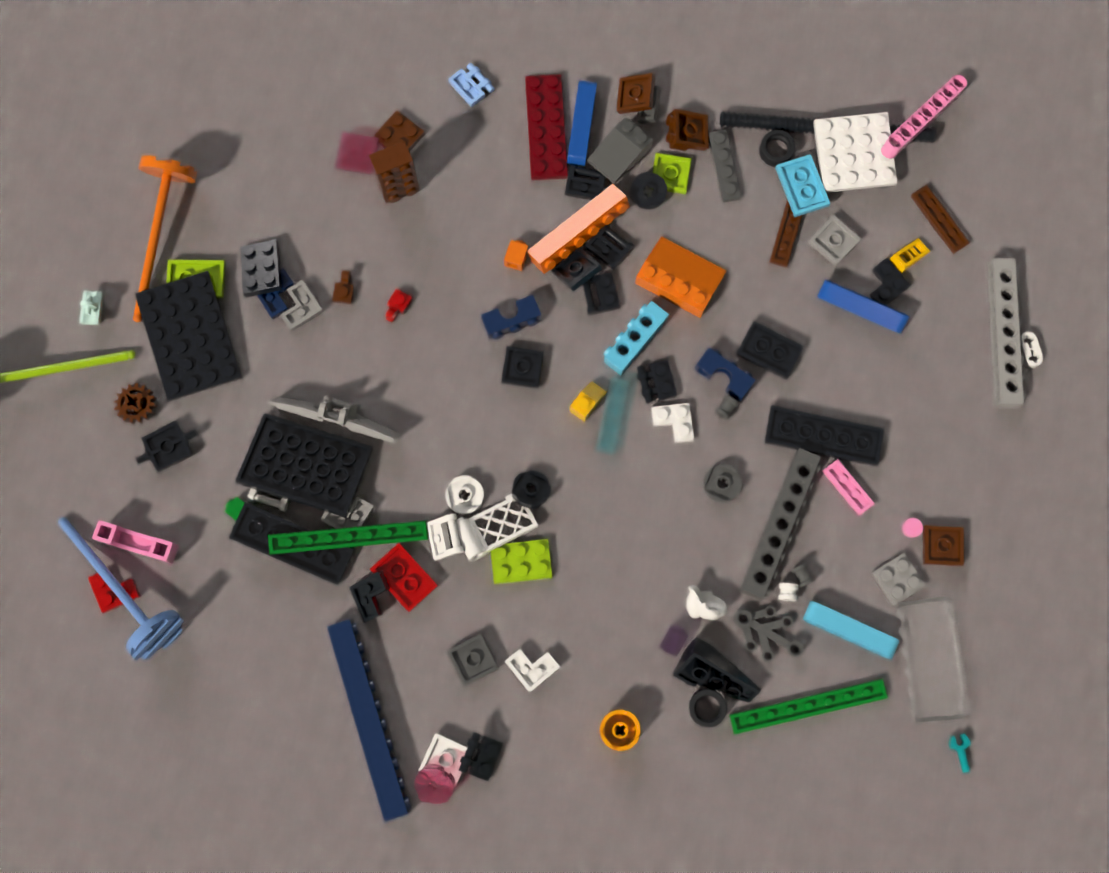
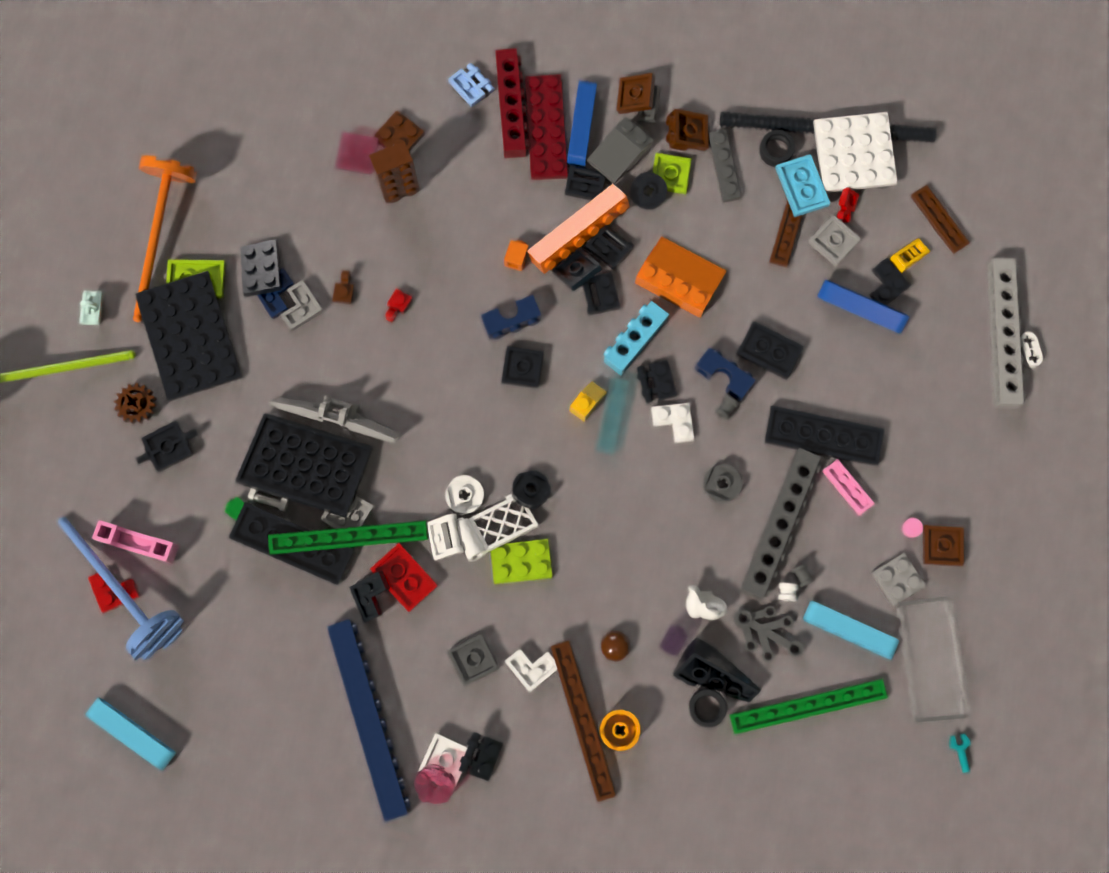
bright pink beam [881,75,967,159] -> none
none -> medium azure beam [85,697,176,771]
none -> dark red brick [495,48,529,159]
none -> reddish brown tile [550,640,616,802]
none -> reddish brown hair [600,630,630,662]
none -> red plate [837,188,859,223]

